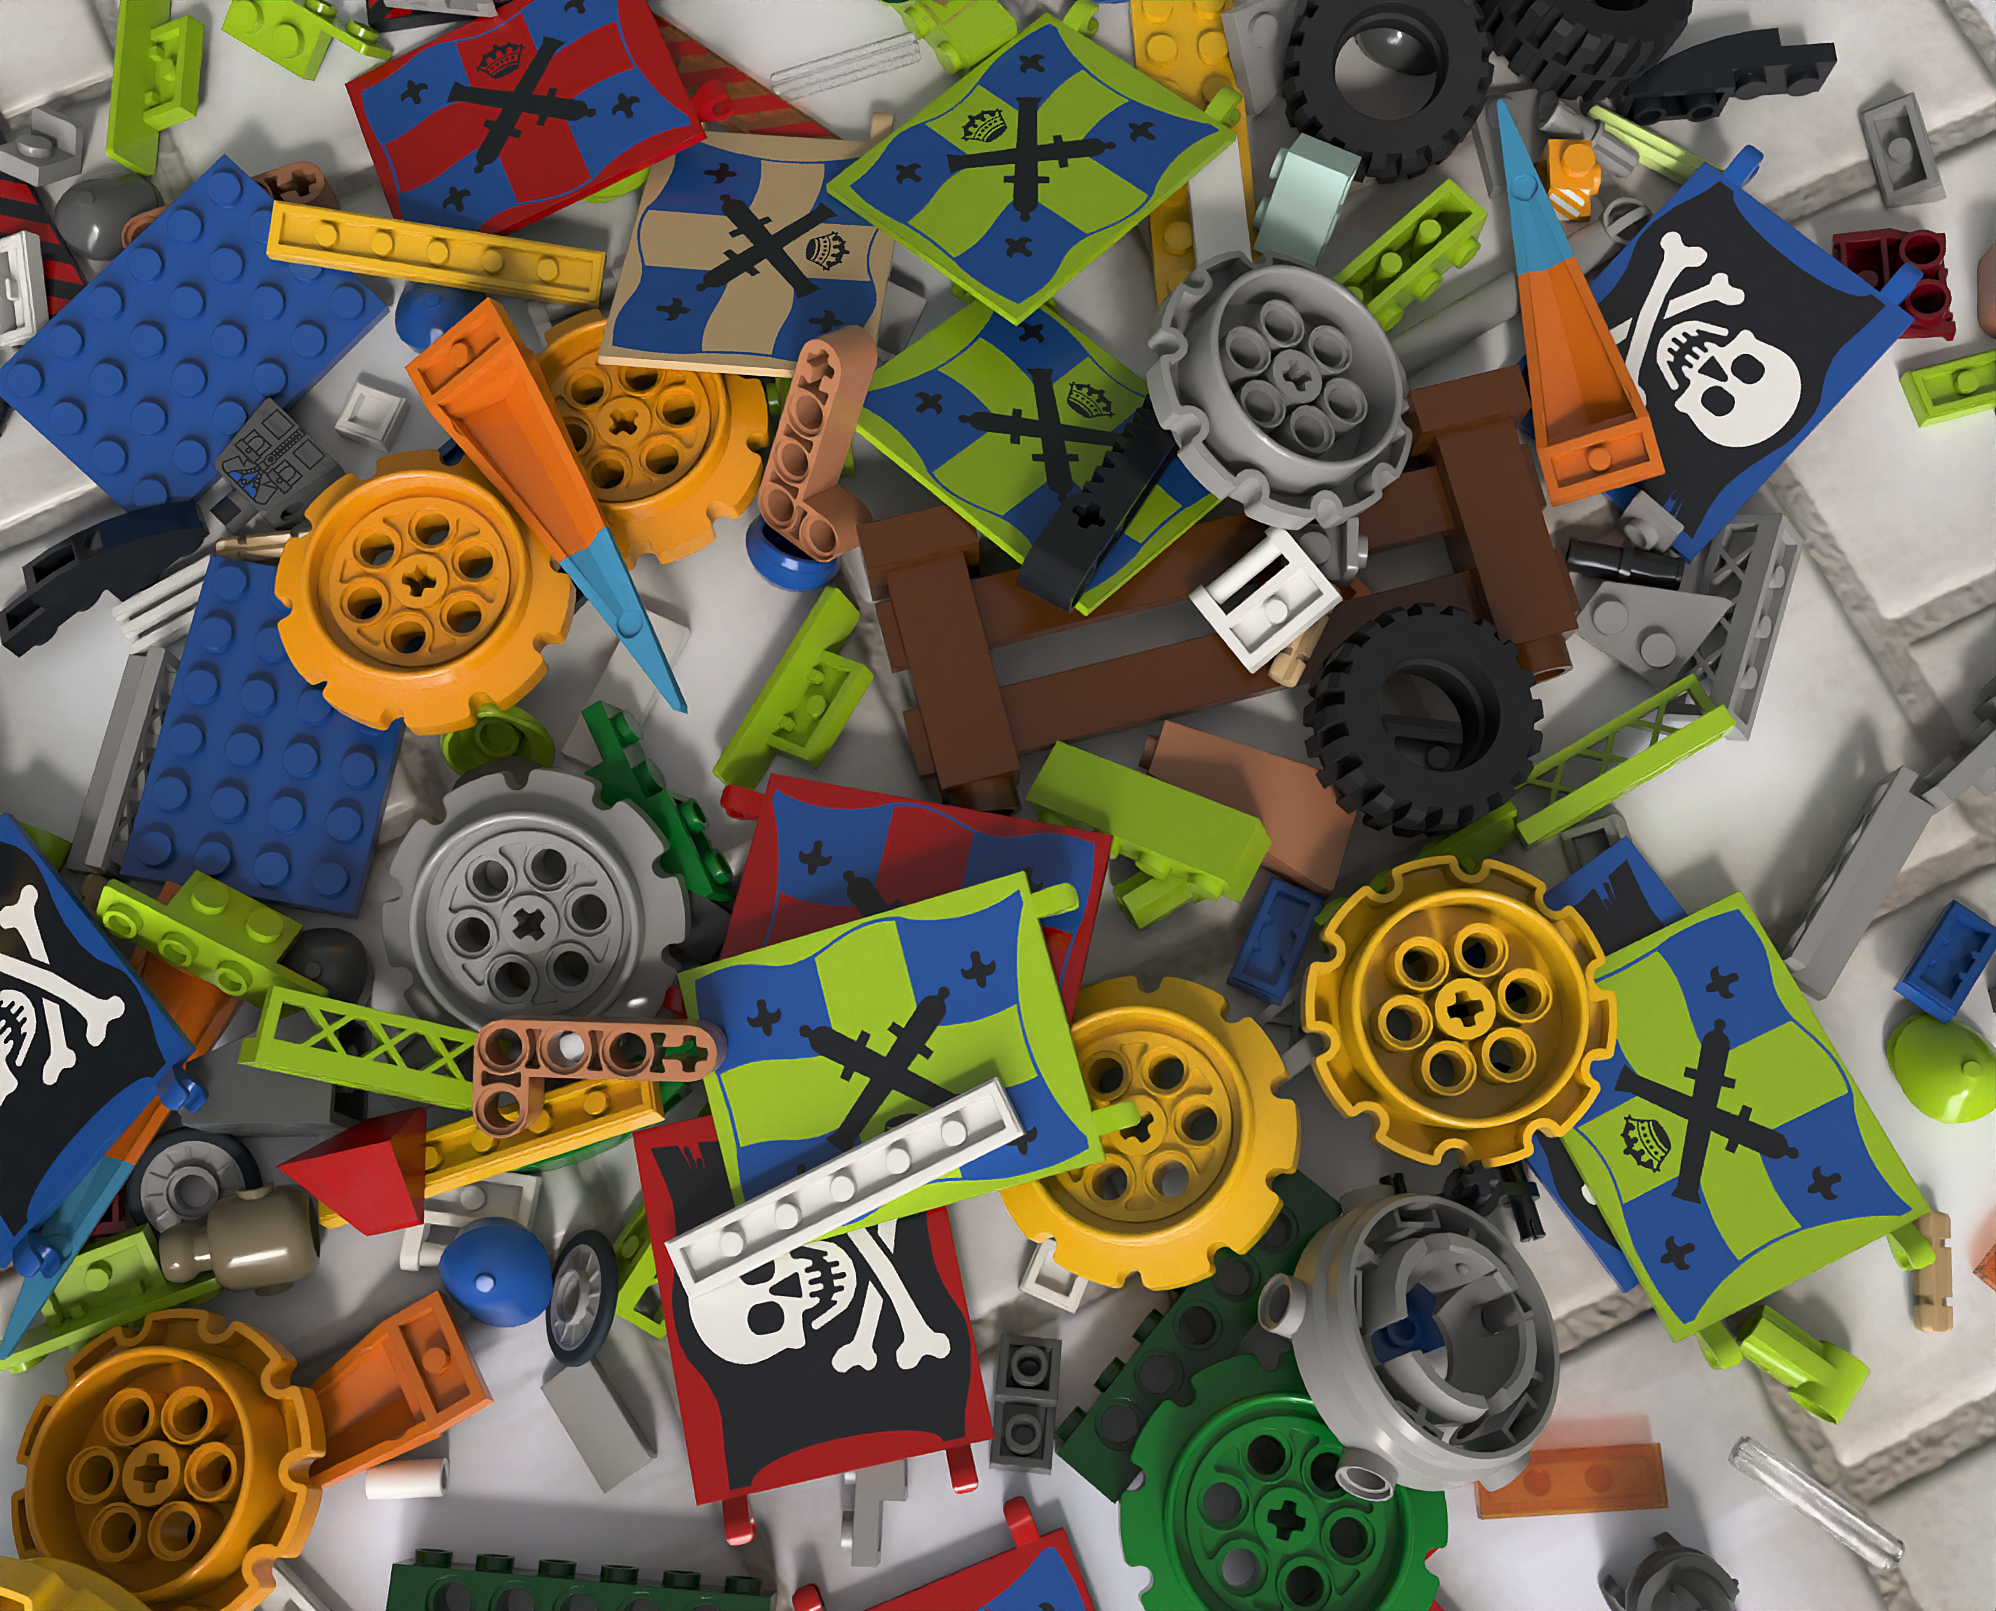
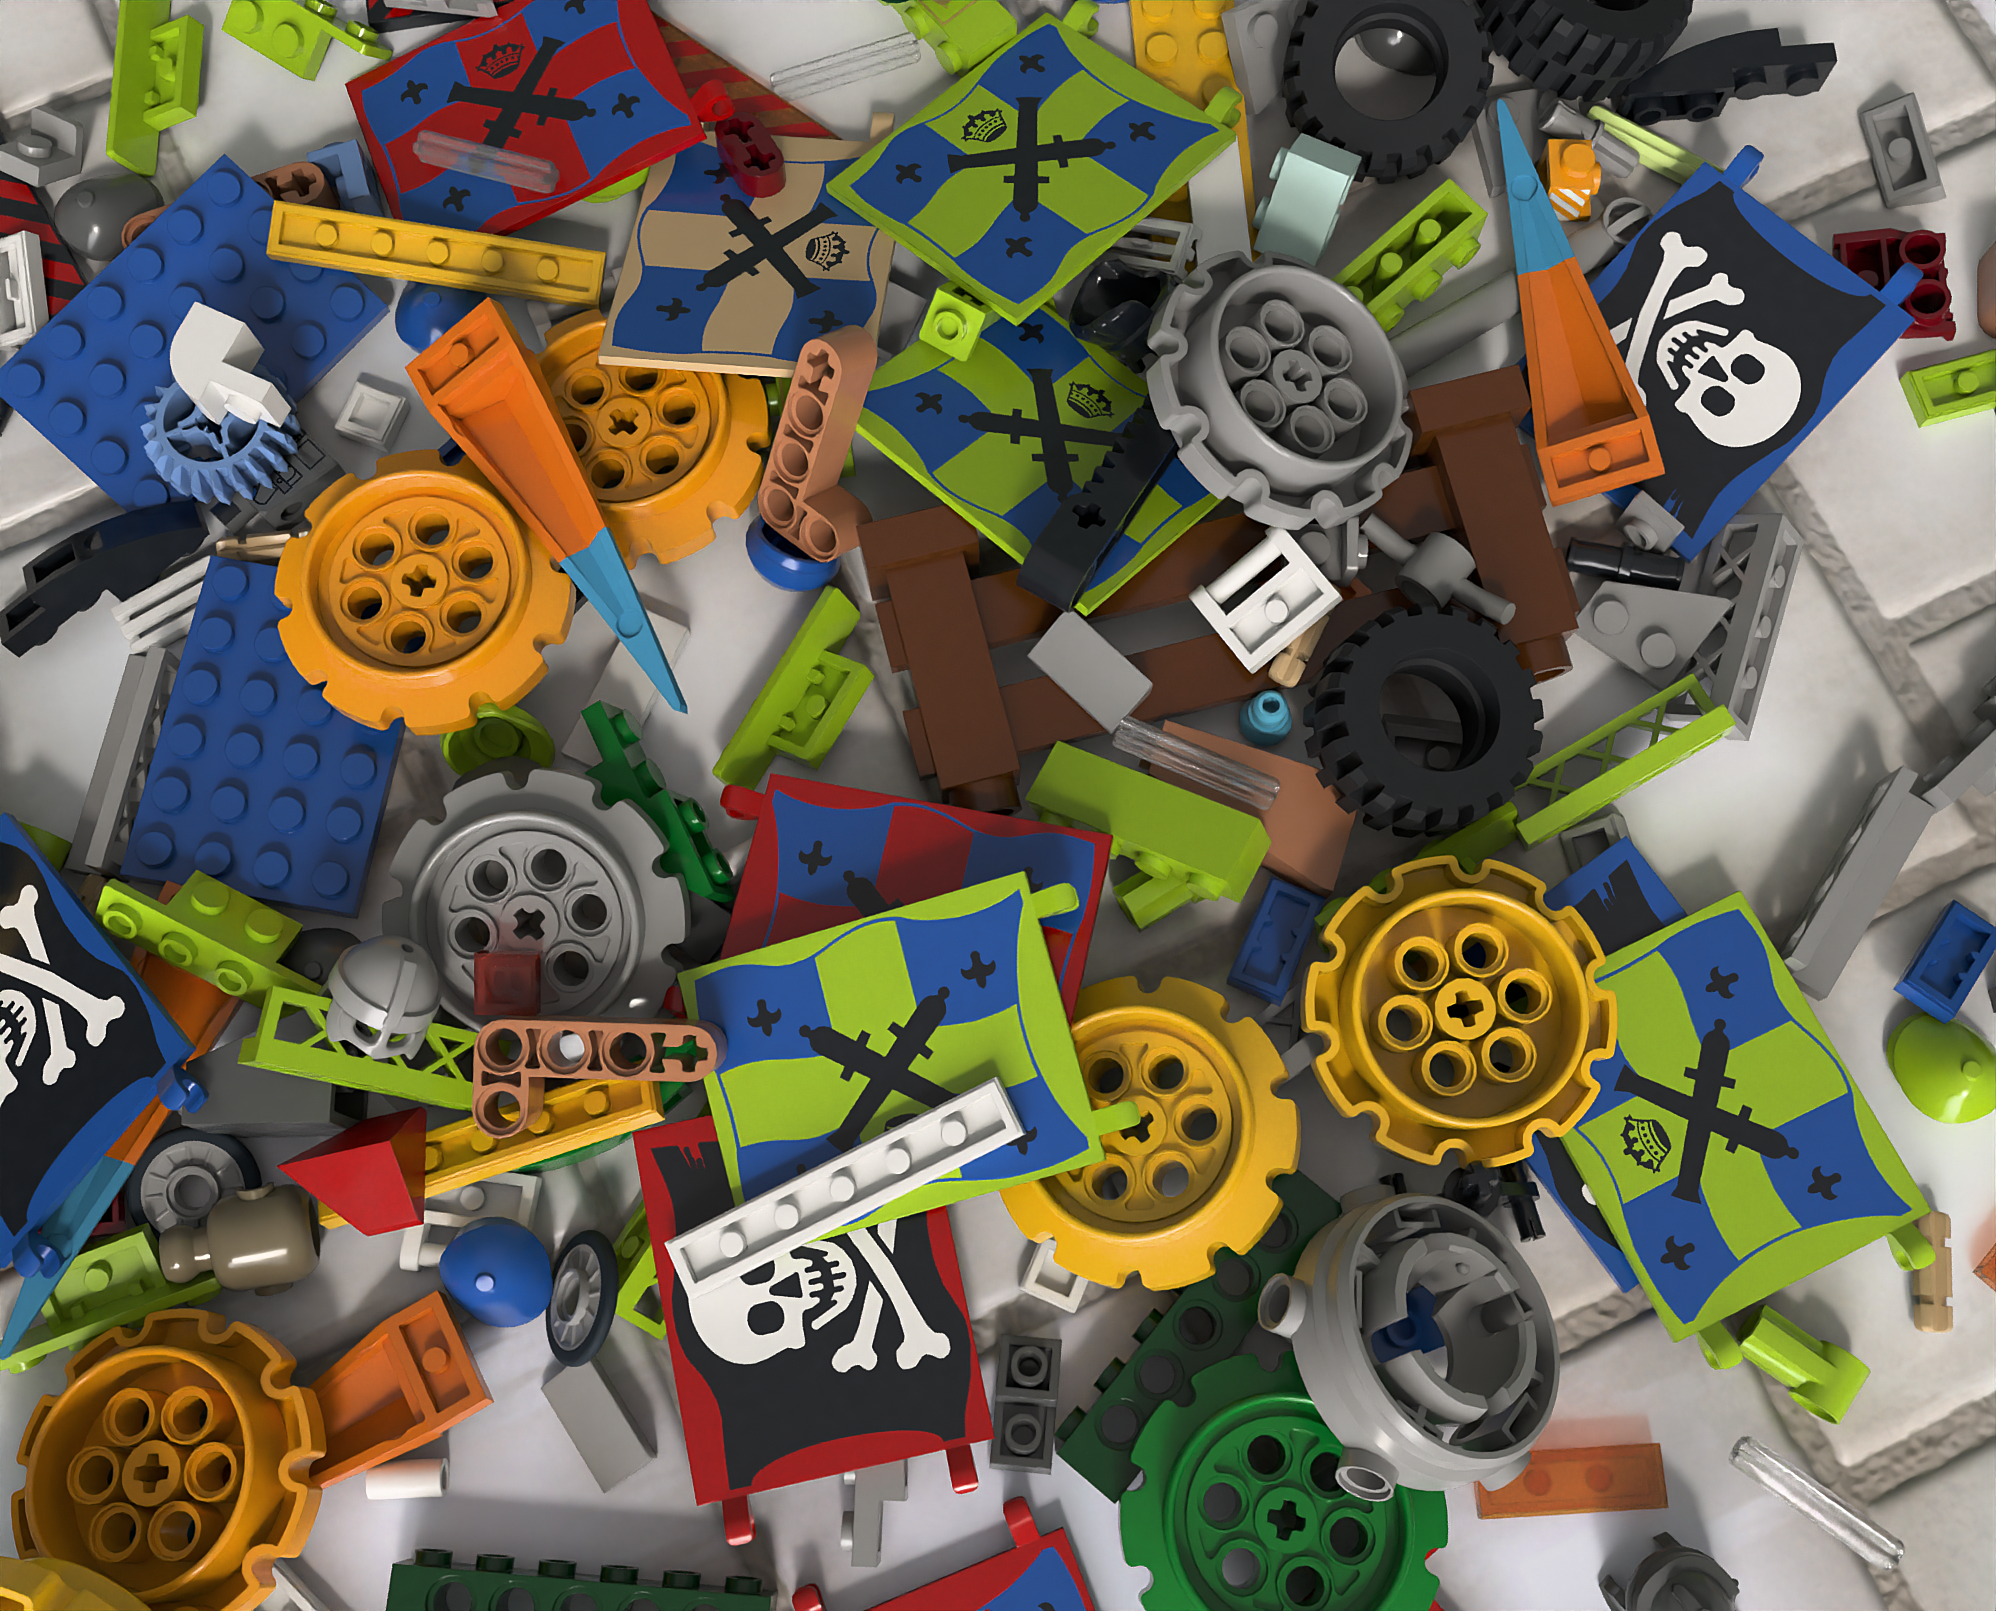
none -> medium blue gear [140,362,302,505]
none -> white brick [170,301,291,427]
none -> medium blue bracket [306,139,385,217]
none -> light grey helmet [317,935,442,1059]
none -> clear axle [413,130,560,194]
none -> clear red tile [474,950,541,1016]
none -> dark red beam [714,112,786,198]
none -> lime bracket [919,280,1001,362]
none -> light grey slope [1027,610,1153,734]
none -> black hair [1069,259,1182,374]
none -> white tile [1091,216,1202,282]
none -> clear axle [1112,716,1281,810]
none -> medium azure piece [1238,690,1292,747]
none -> light grey piece [1359,512,1516,625]

